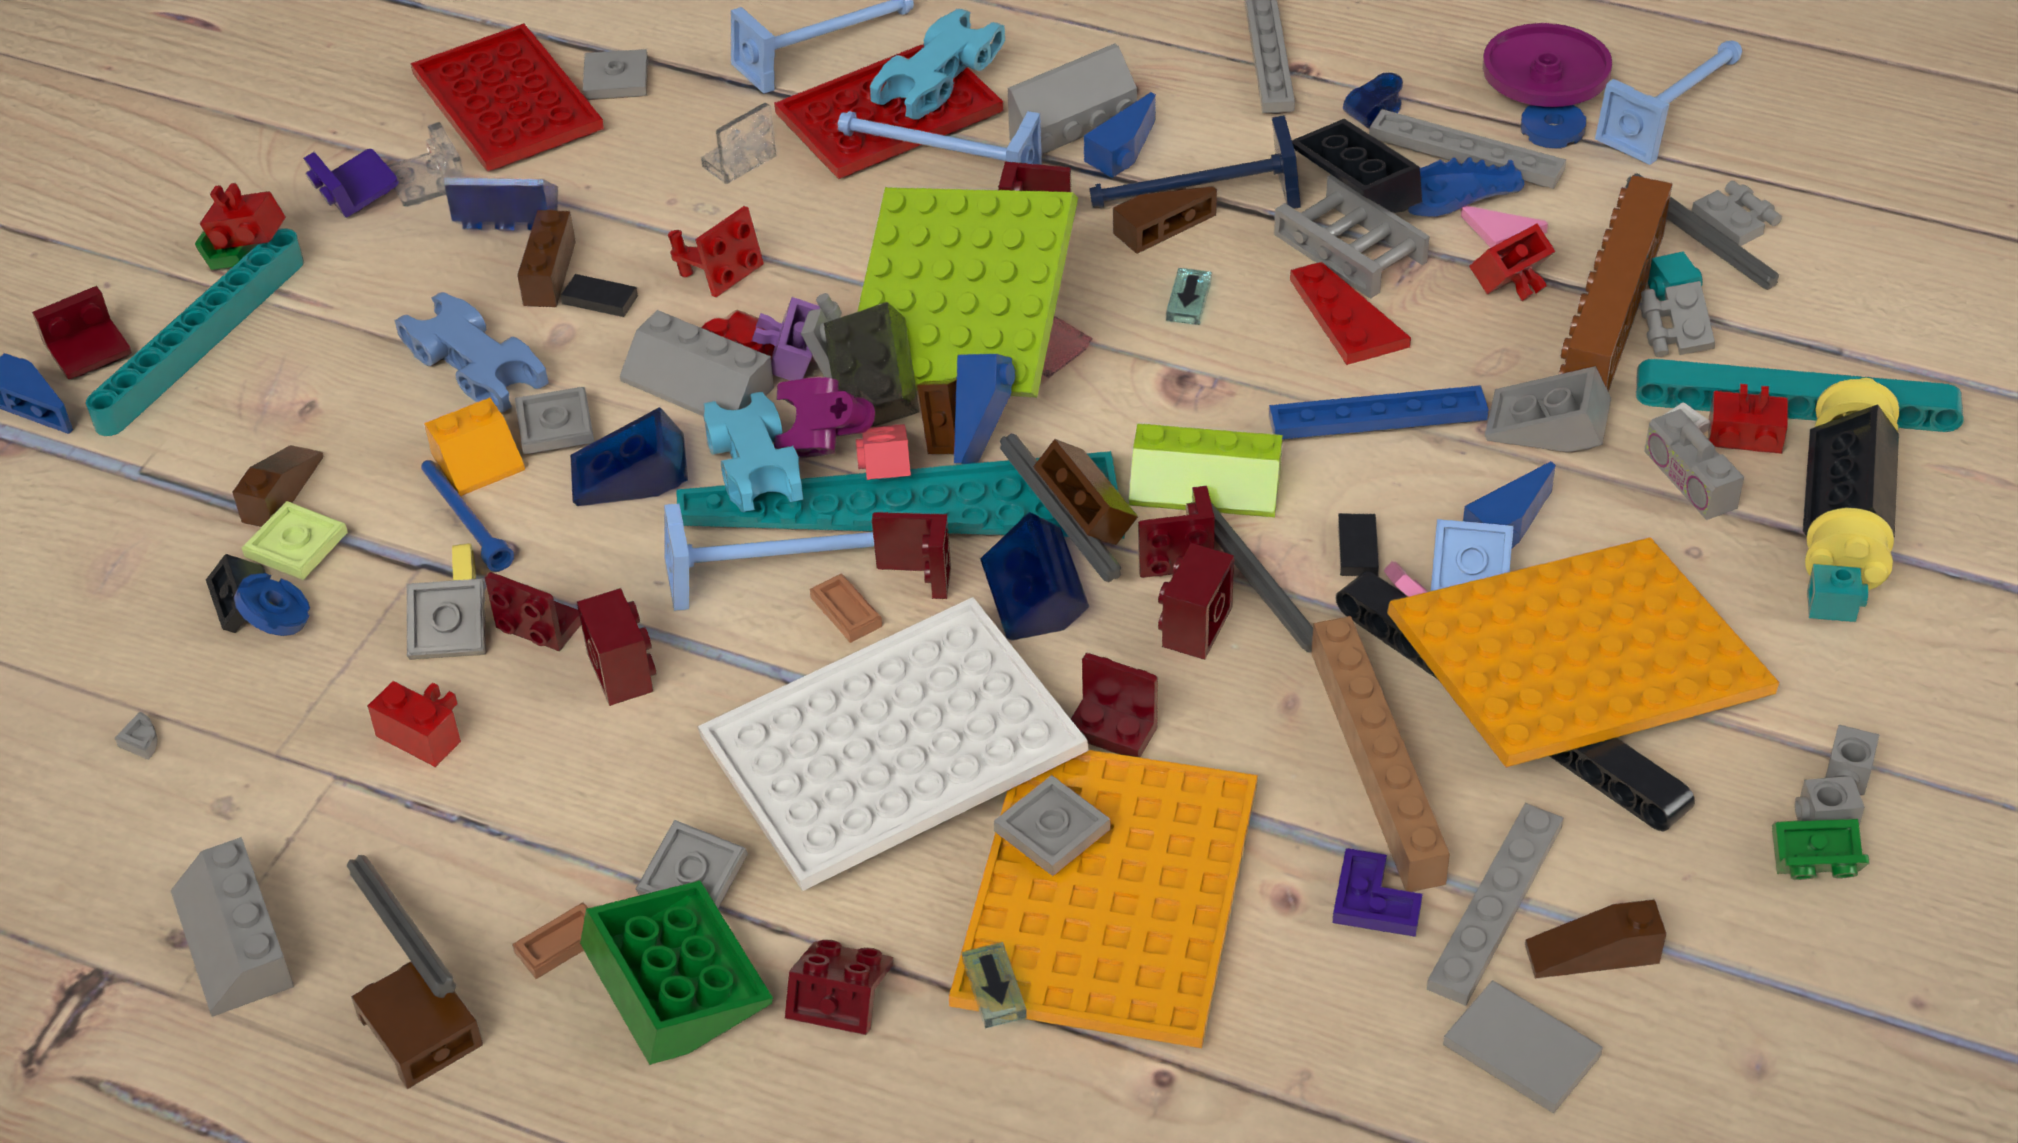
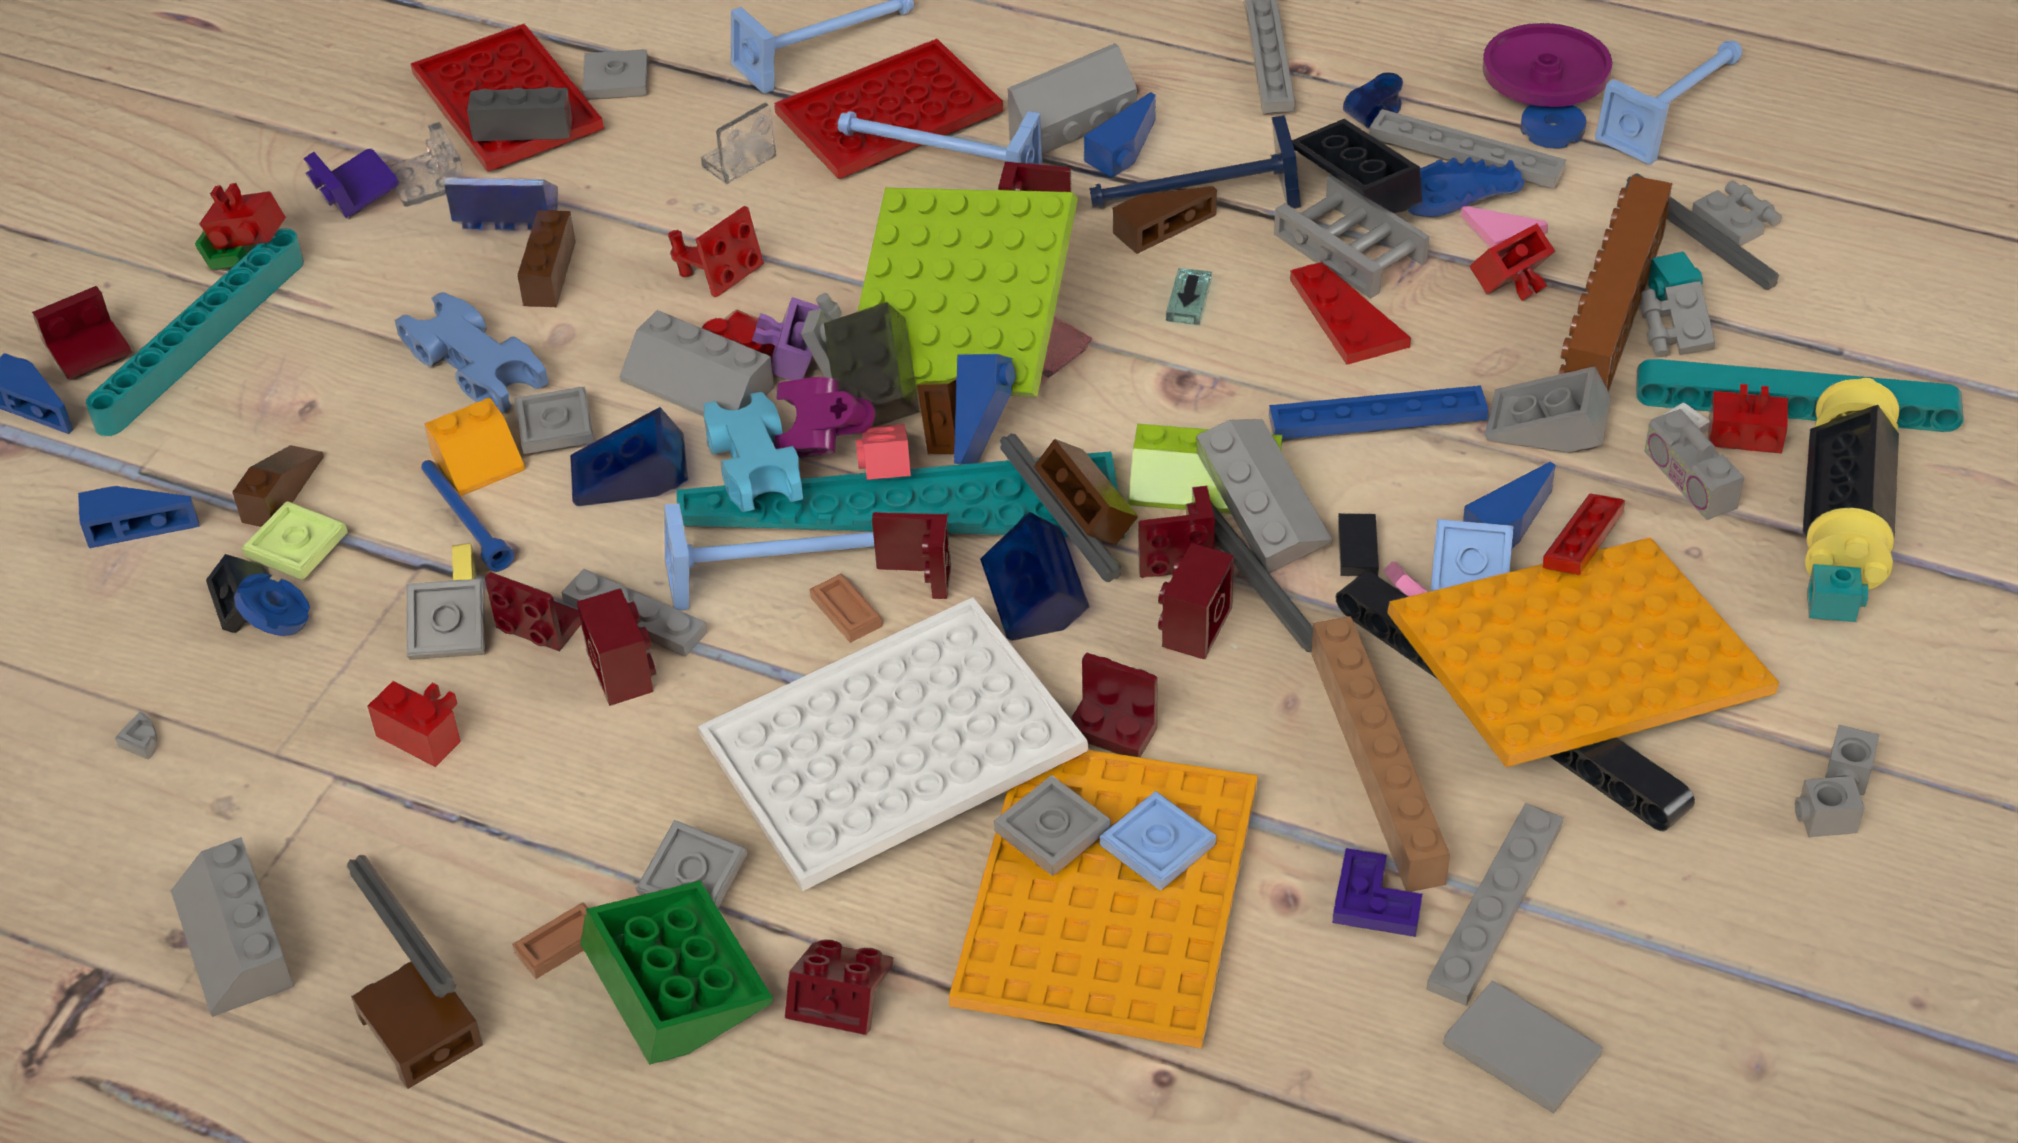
black tile [561,274,638,317] -> none
medium azure piece [870,9,1005,119] -> none
clear light blue tile [962,942,1027,1028] -> none
reddish brown slope [1525,899,1666,979] -> none
green bracket [1772,819,1870,880] -> none
none -> blue slope [78,486,200,548]
none -> dark grey brick [467,87,572,141]
none -> light grey plate [561,569,707,657]
none -> light blue tile [1100,791,1217,891]
none -> light grey slope [1196,419,1332,573]
none -> red tile [1543,493,1625,575]

